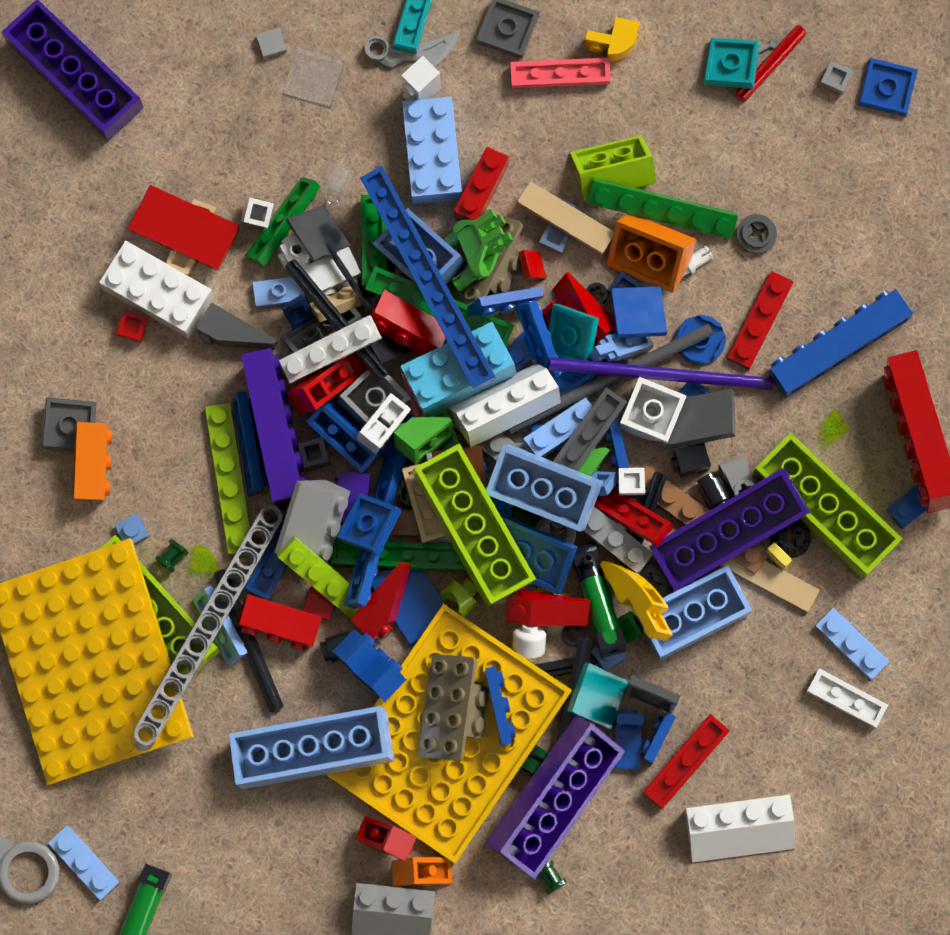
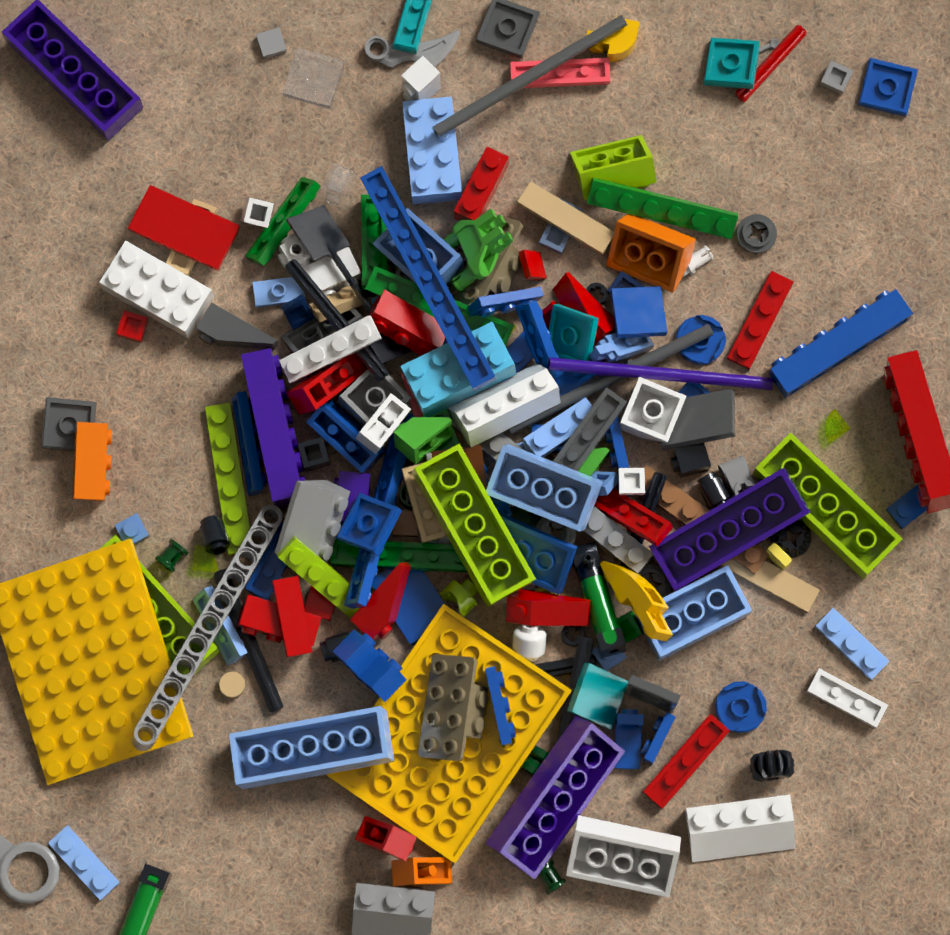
none -> black brick [199,515,230,555]
none -> tan piece [219,672,246,698]
none -> red tile [272,576,313,658]
none -> dark grey piece [432,15,627,138]
none -> white brick [566,815,681,897]
none -> blue tile [715,681,767,733]
none -> black gear [750,750,795,782]

